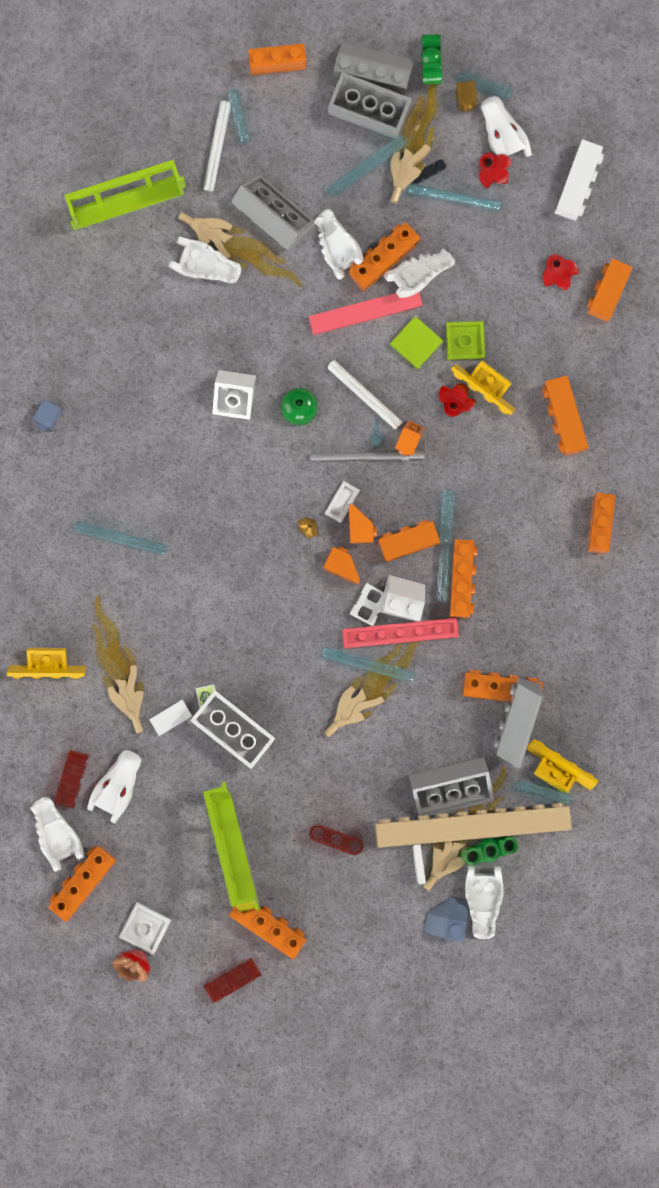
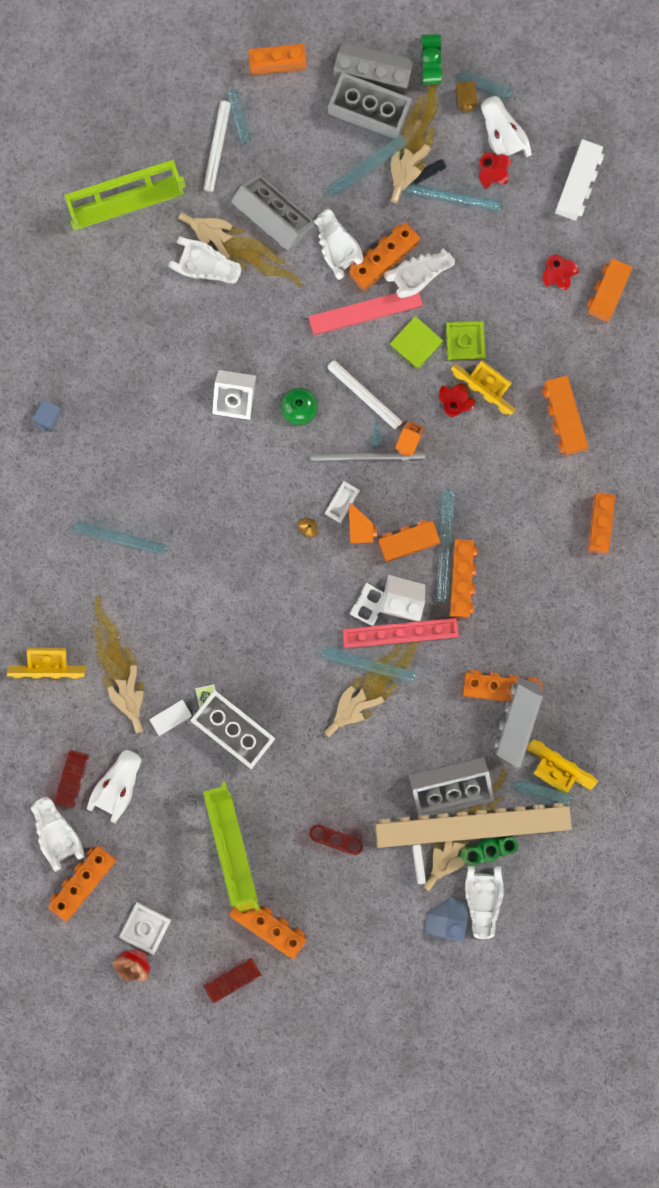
orange slope [323,546,360,585] -> none

